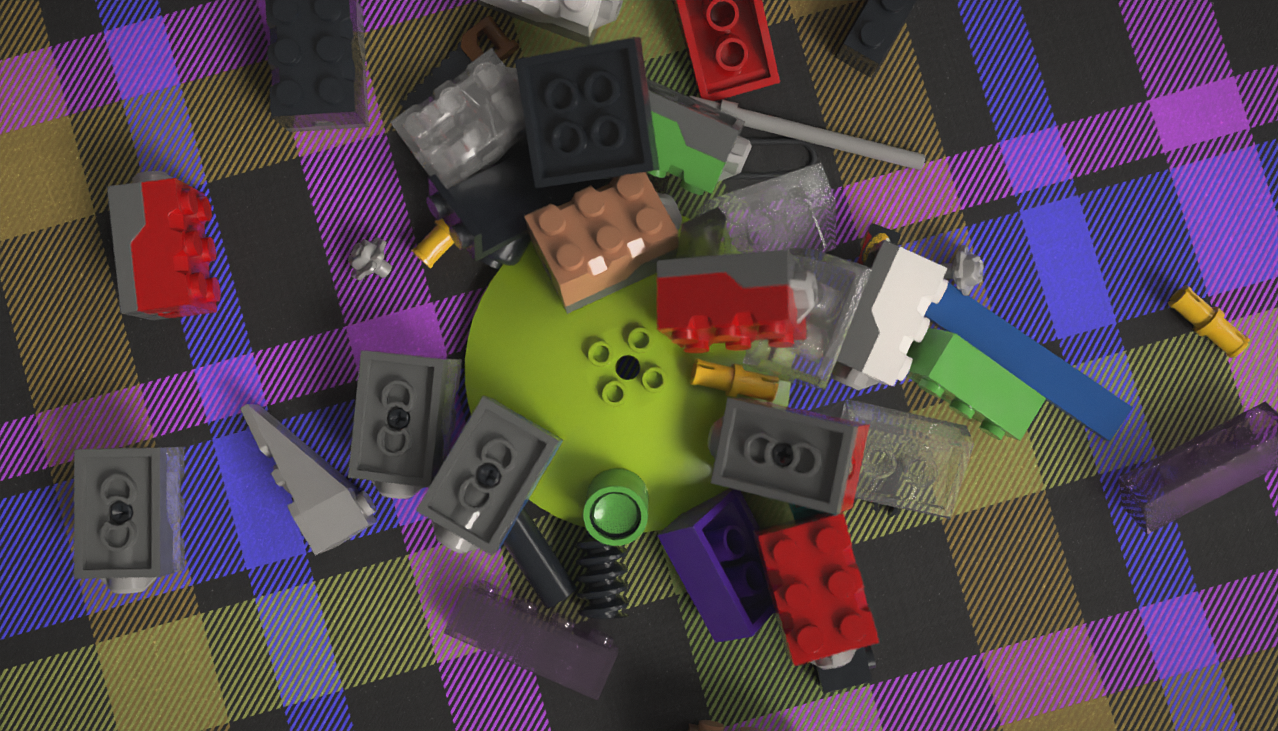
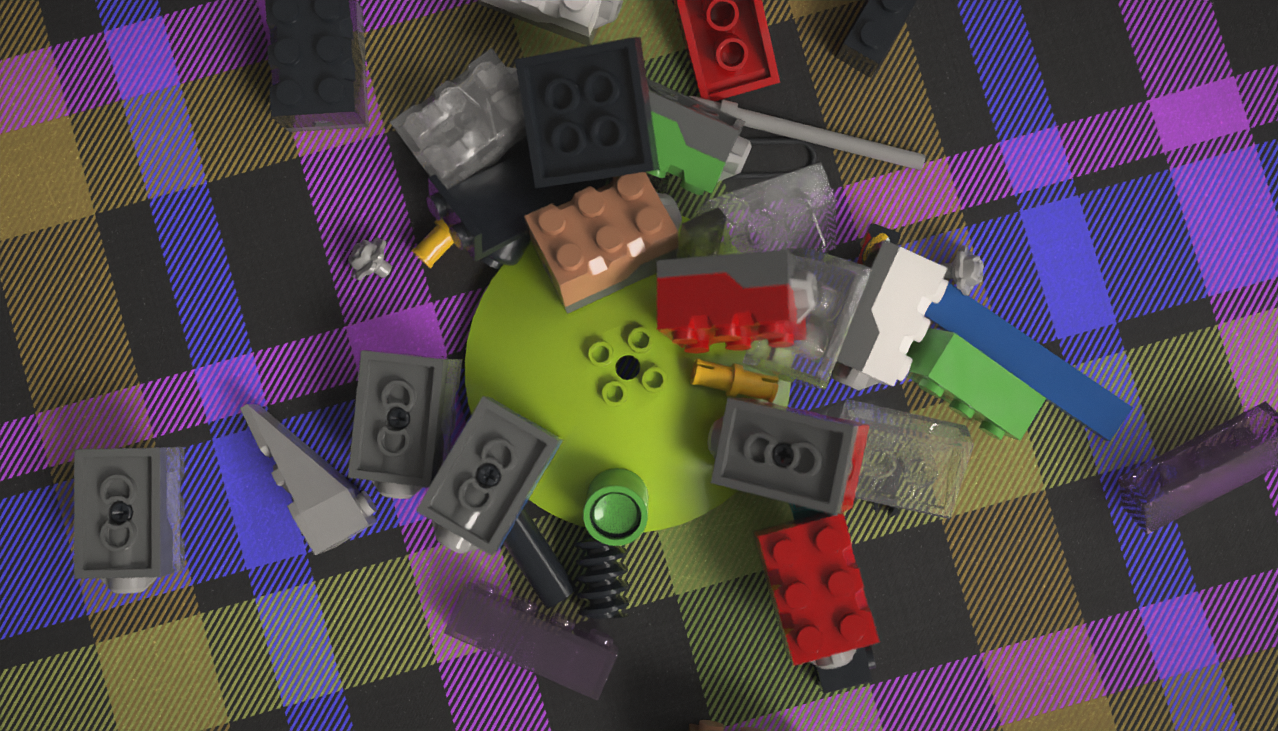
red piece [107,171,221,321] -> none
piece [399,16,519,122] -> none
dark purple slope [657,488,774,643] -> none
yellow pin [1168,285,1250,358] -> none

